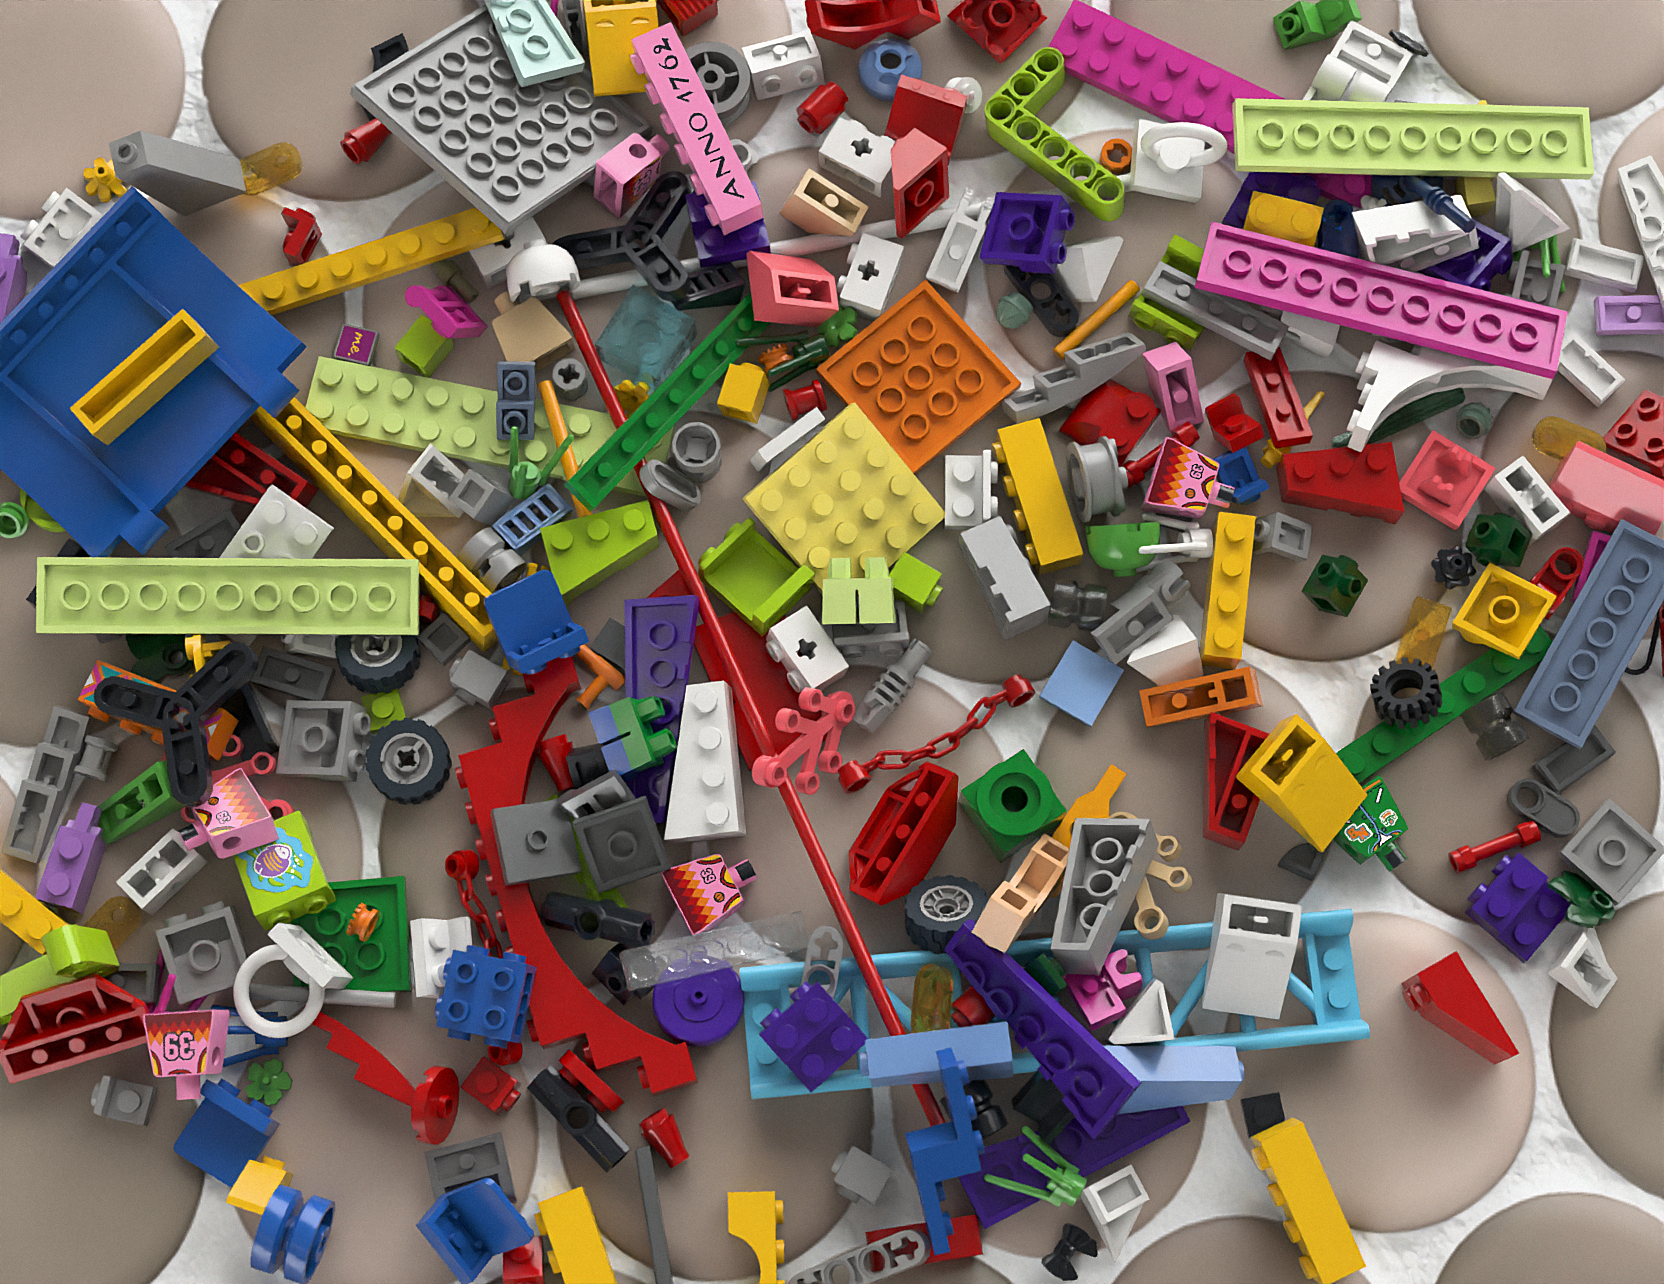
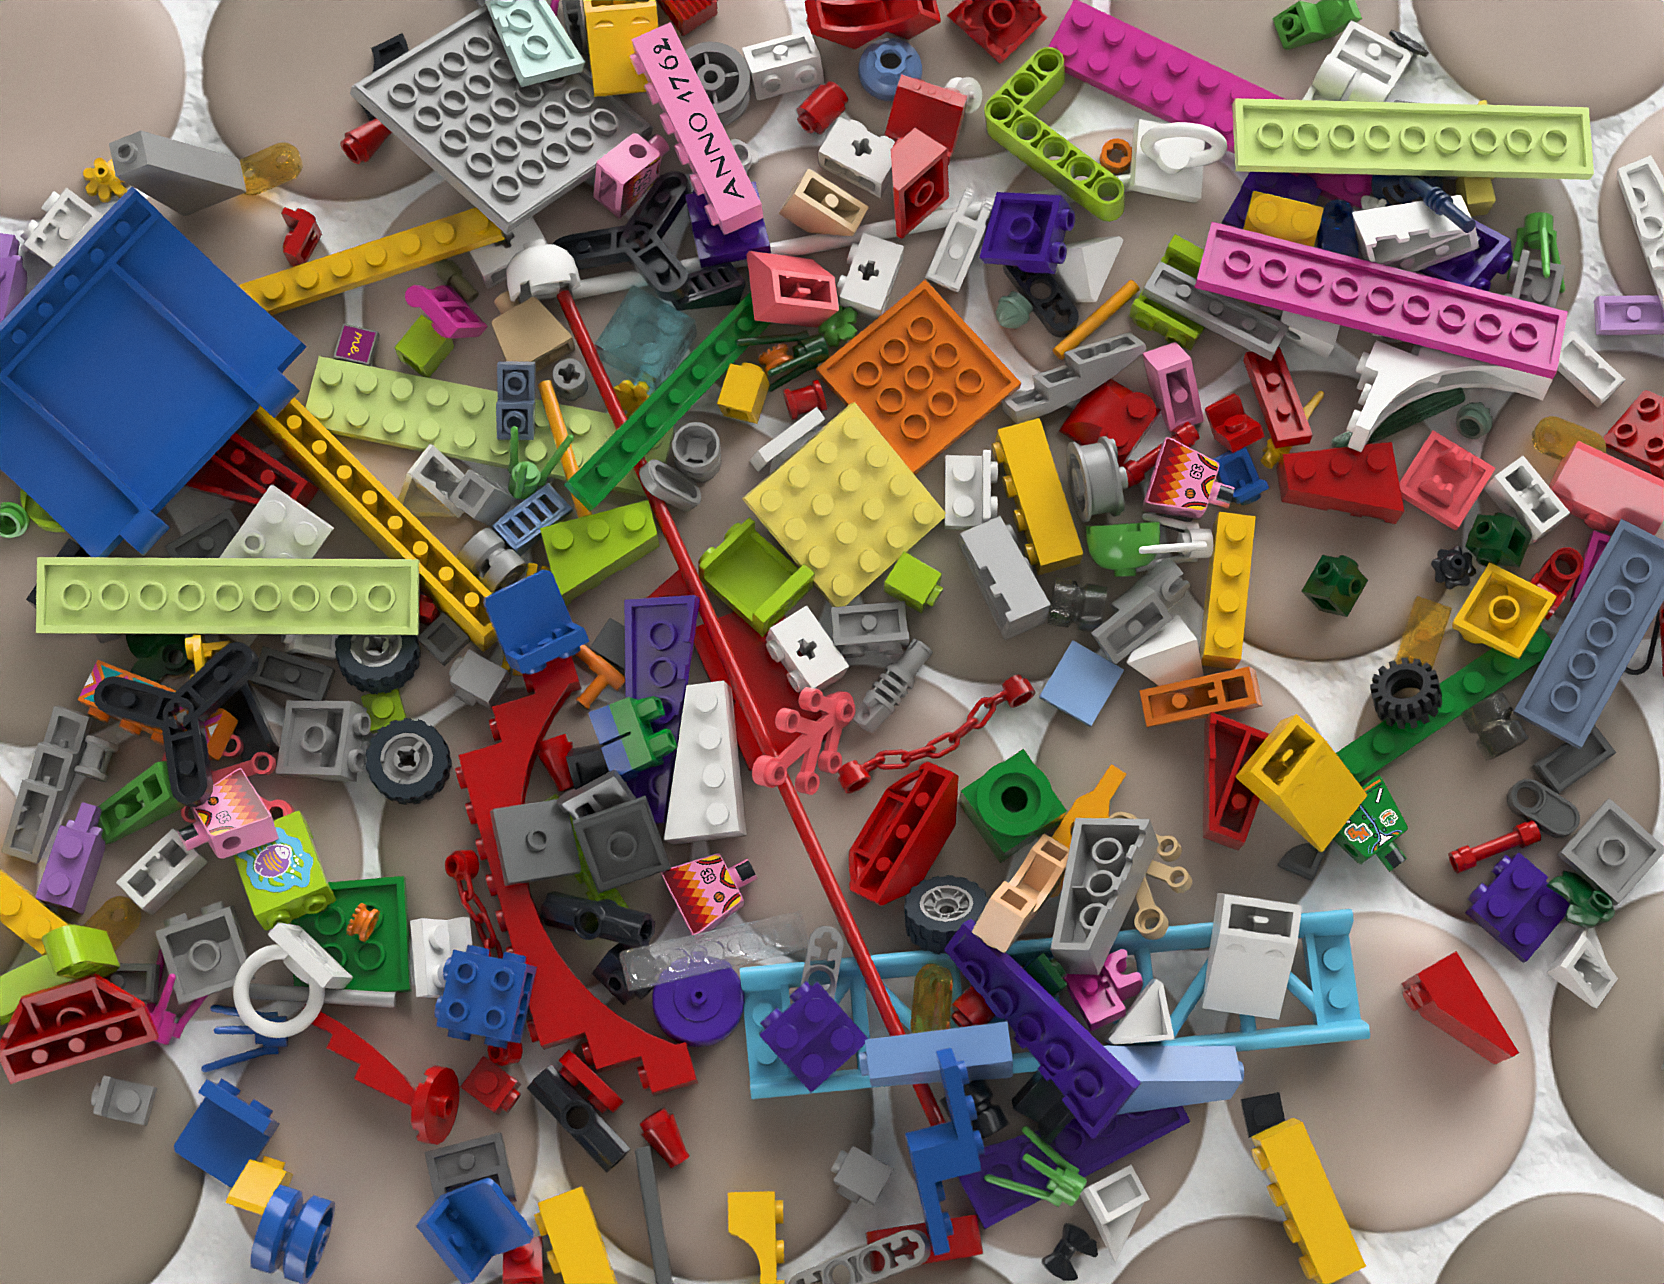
yellow brick [70,309,219,446] -> none
torso [143,1010,230,1100] -> none
bright green plant [245,1058,293,1106] -> none
yellowish green hips [822,557,896,624] -> none
light grey bracket [1252,512,1313,562] -> none
white slope [1495,172,1570,252] -> none
white tile [1564,238,1644,293] -> none

